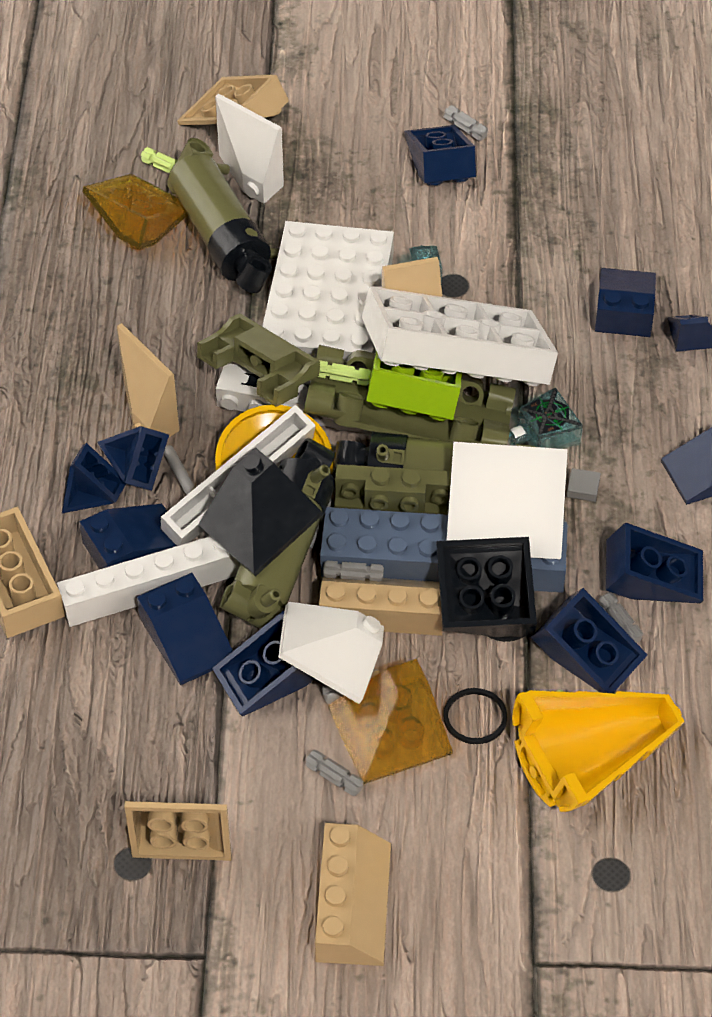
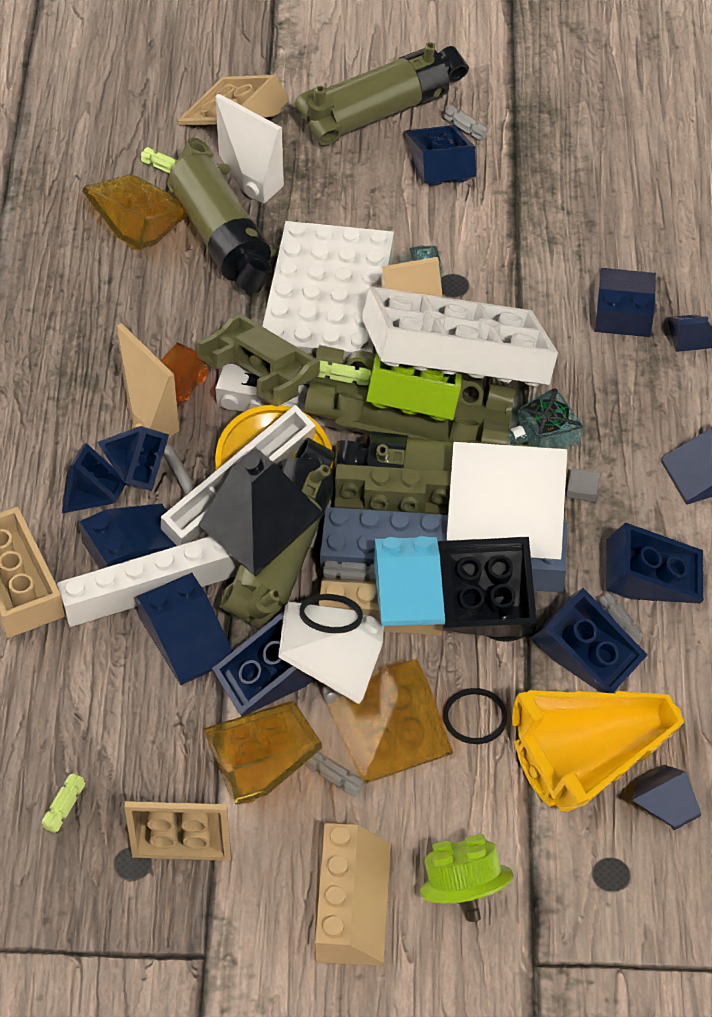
none -> yellowish green axle [42,773,85,833]
none -> clear orange brick [161,342,208,408]
none -> clear yellow slope [204,700,322,805]
none -> olive piece [294,42,469,146]
none -> black piece [299,594,363,633]
none -> medium azure slope [374,536,445,626]
none -> lime piece [420,834,513,922]
none -> dark blue slope [632,765,701,830]

